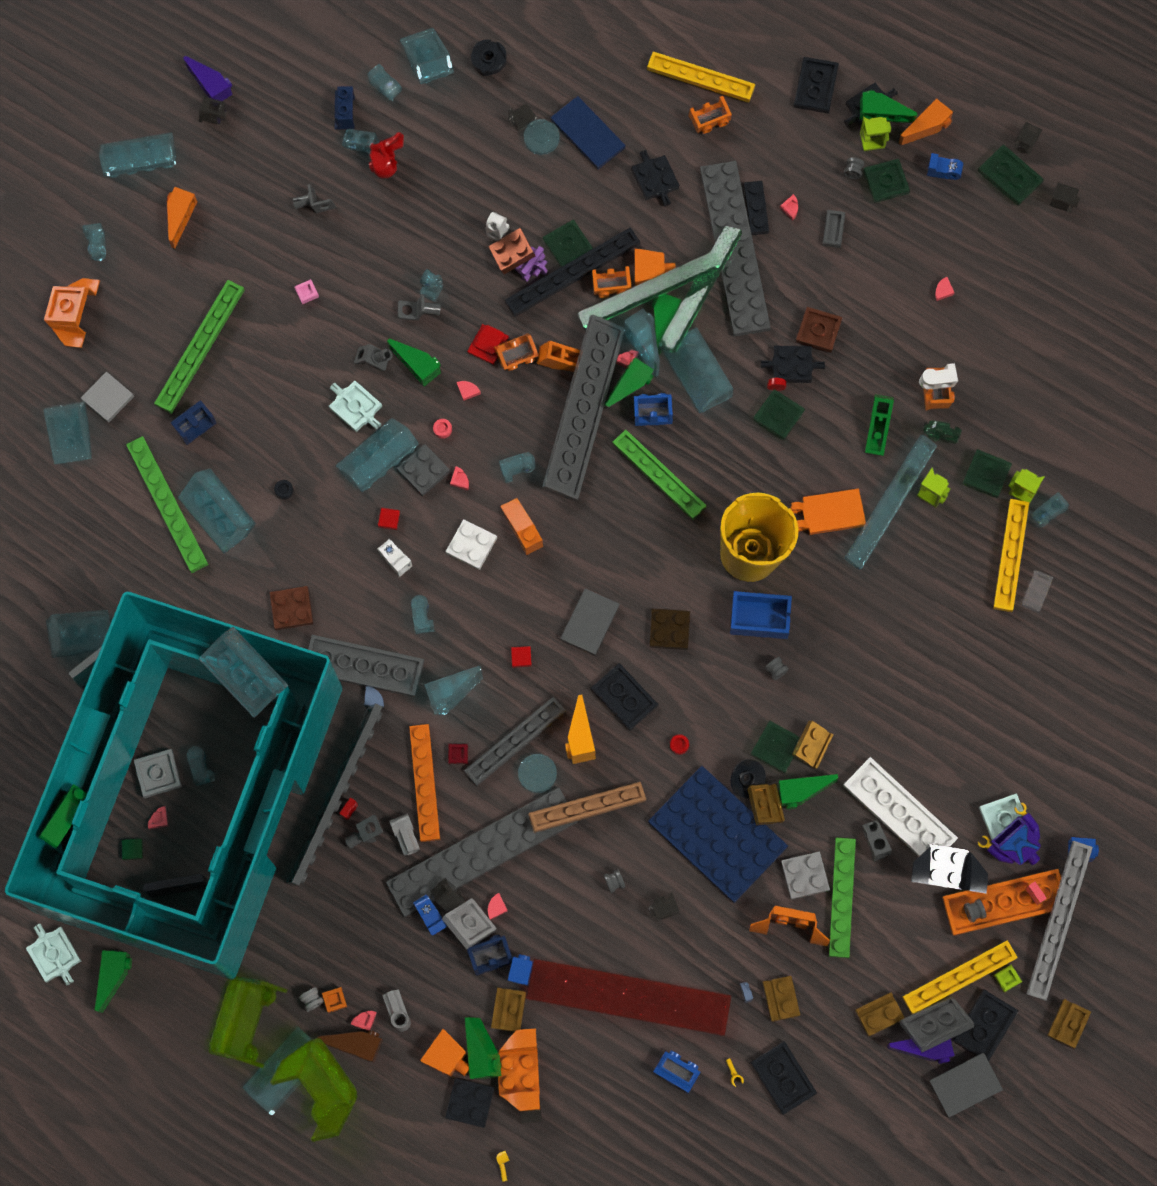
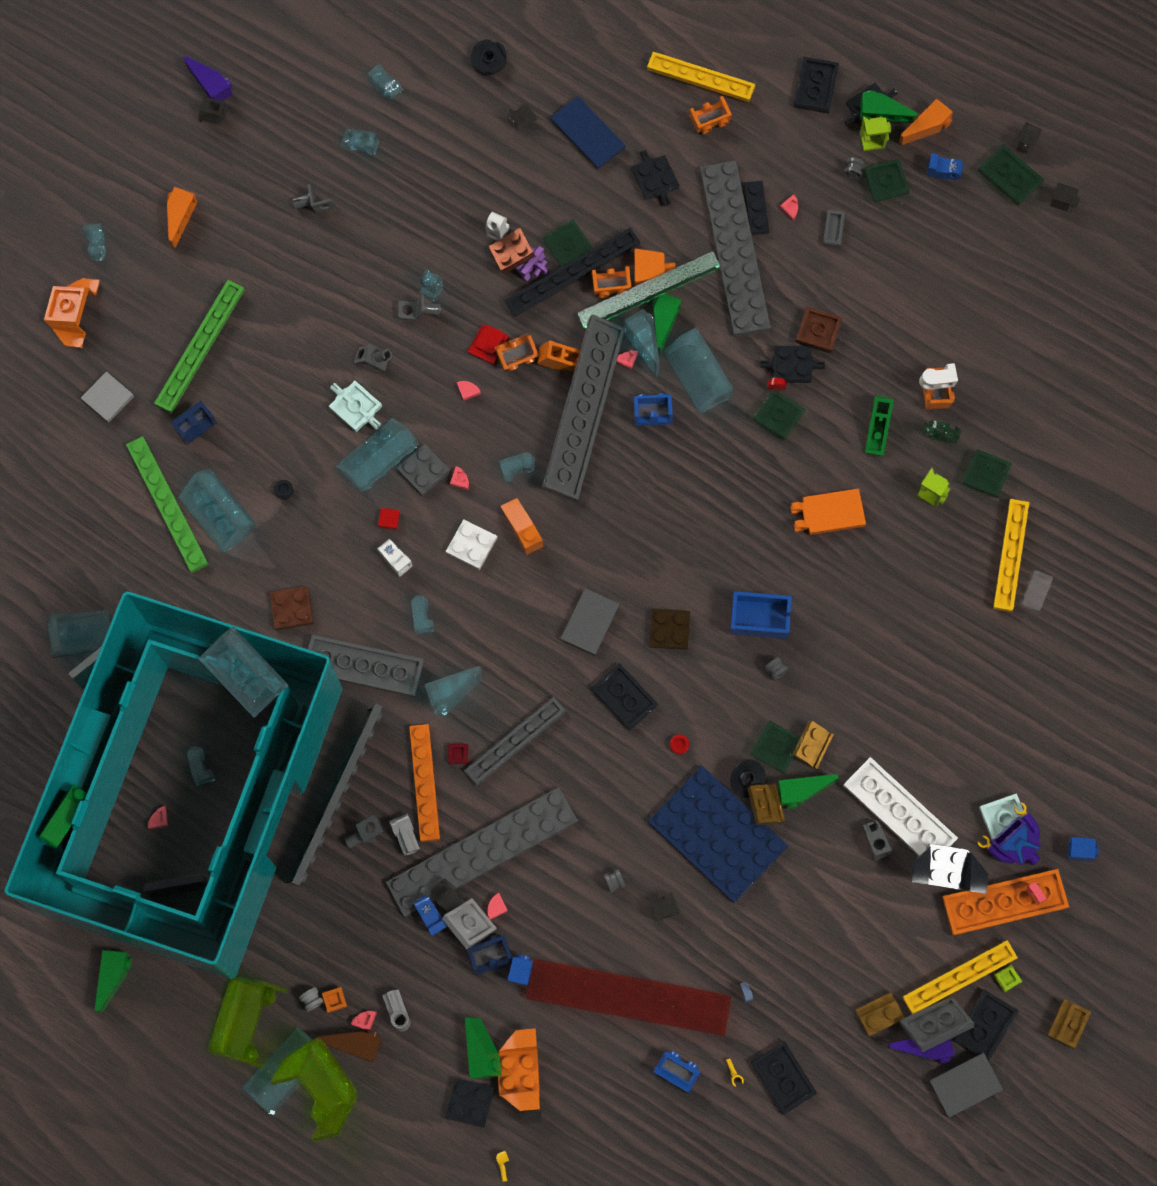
light aqua plate [26,924,81,985] -> none
clear light blue slope [43,401,92,465] -> none
clear light blue slope [99,132,177,178] -> none
dark green tile [122,839,143,860] -> none
light grey plate [134,749,182,798] -> none
bright pink tile [294,279,319,305] -> none
dark blue window [334,86,355,130] -> none
red tile [339,797,358,820] -> none
sand blue tile [364,686,384,708] -> none
red head [369,132,404,179] -> none
green slope [387,338,441,386] -> none
clear light blue slope [400,28,454,84] -> none
orange torso [420,1029,469,1077] -> none
coral tile [433,419,452,439] -> none
pearl gold plate [491,988,526,1032] -> none
red tile [511,646,532,668] -> none
clear light blue tile [518,754,557,793] -> none
clear light blue tile [524,119,560,155] -> none
medium nougat tile [528,782,646,833] -> none
light orange slope [565,695,596,764] -> none
green slope [604,358,654,408] -> none
bright green plate [612,430,707,520] -> none
clear green tile [658,226,742,353] -> none
yellow cone [720,493,798,582] -> none
orange piece [749,906,830,947] -> none
pearl gold plate [763,976,800,1022] -> none
light grey plate [781,851,830,900] -> none
bright green plate [829,838,856,959] -> none
clear light blue plate [844,435,937,570] -> none
coral tile [935,277,954,301] -> none
dark grey wheel [964,899,987,923] -> none
lime window [1008,469,1045,504] -> none
light grey tile [1026,841,1093,1001] -> none
clear light blue leg [1031,492,1069,528] -> none

